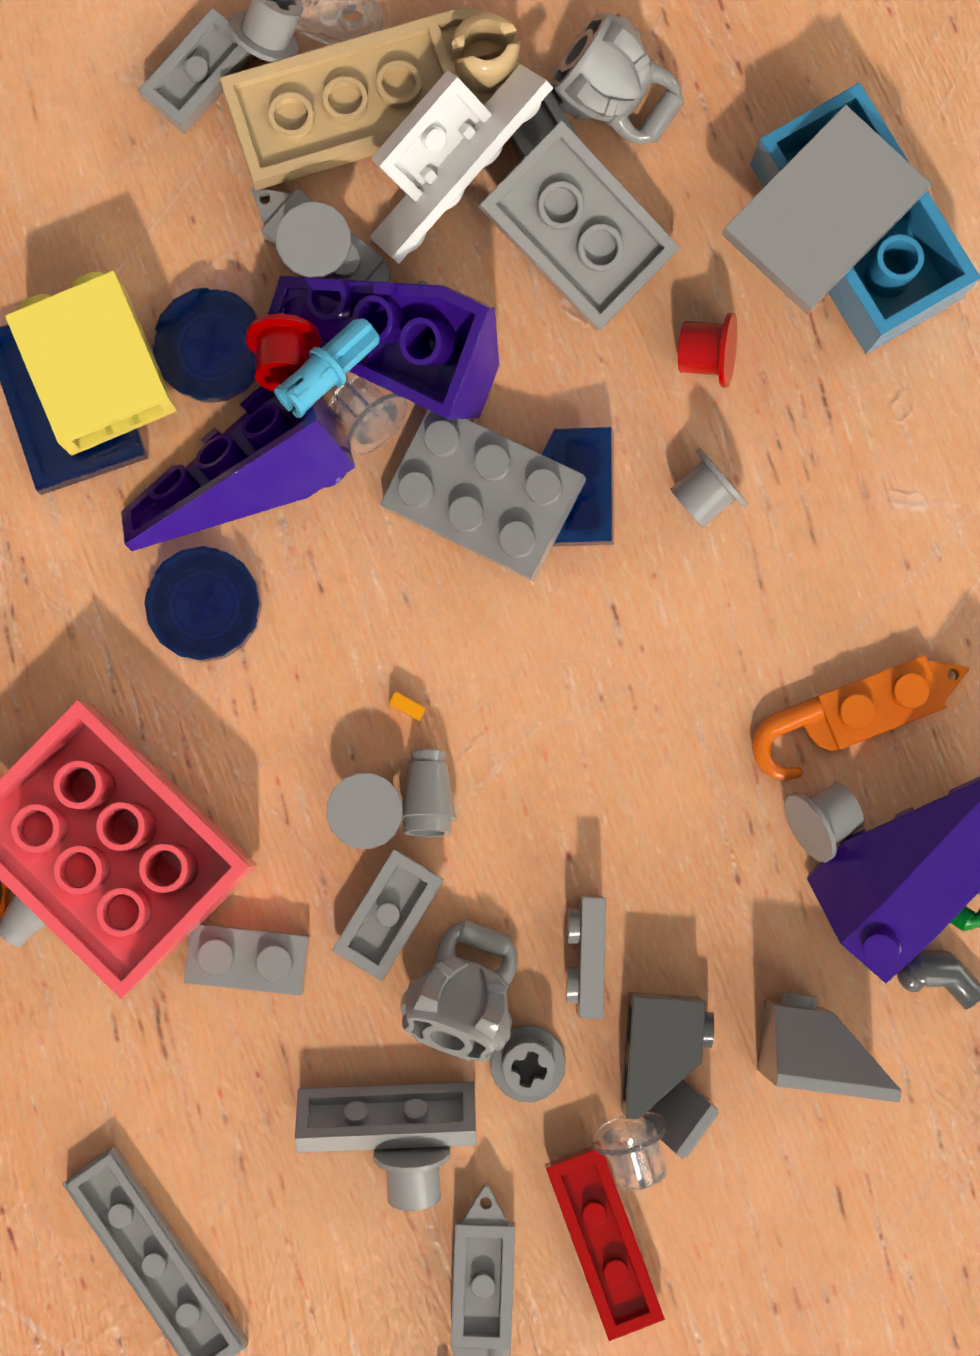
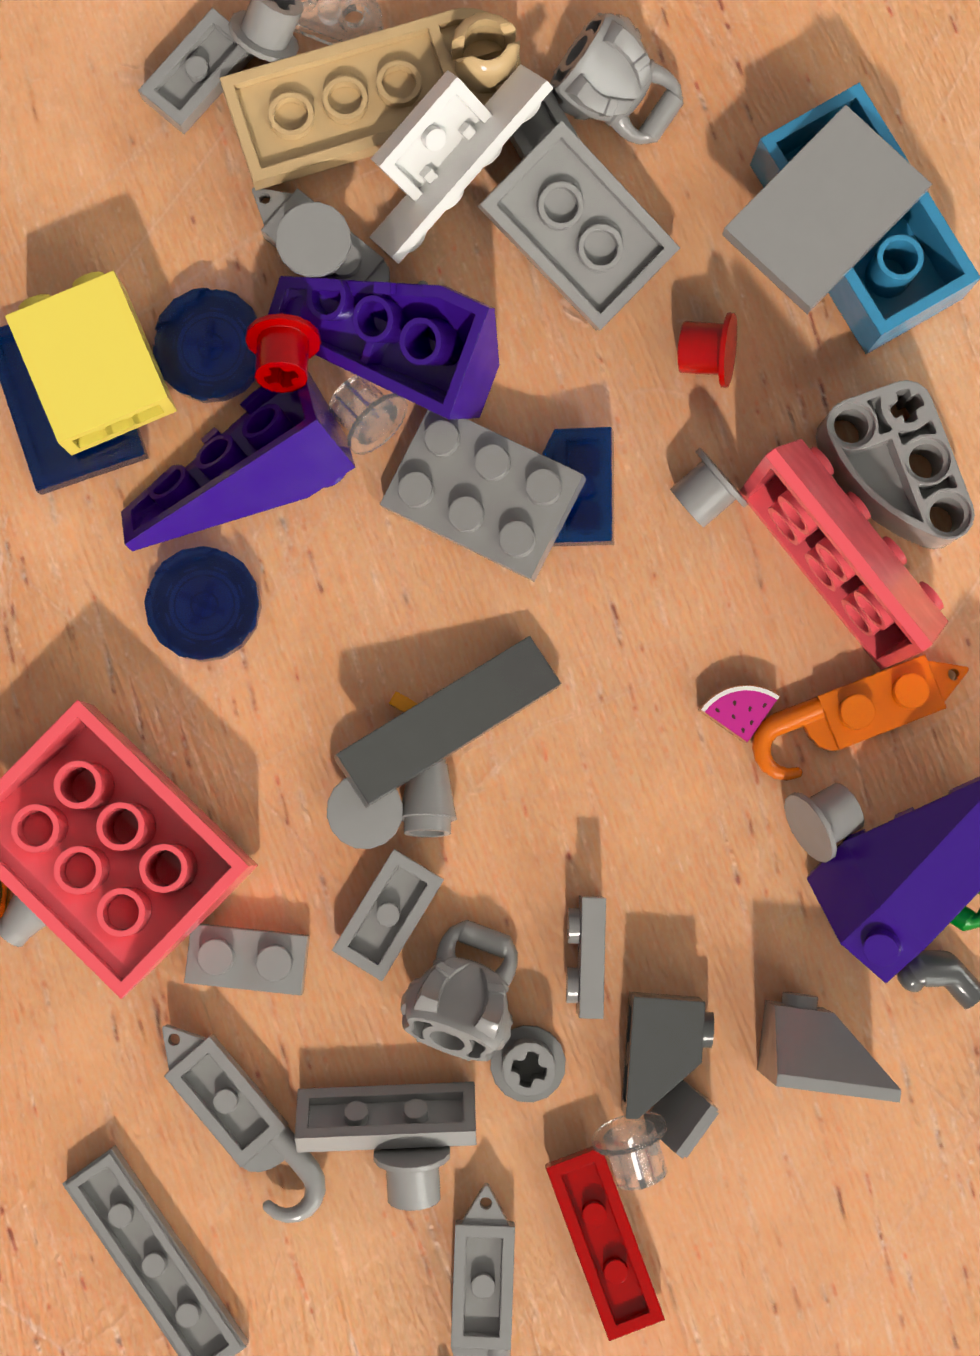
medium azure axle [274,318,380,418] -> none
none -> light grey plate [162,1024,326,1223]
none -> dark grey tile [334,636,562,808]
none -> dark pink tile [698,685,780,743]
none -> coral slope [739,439,949,670]
none -> light grey beam [816,380,975,549]

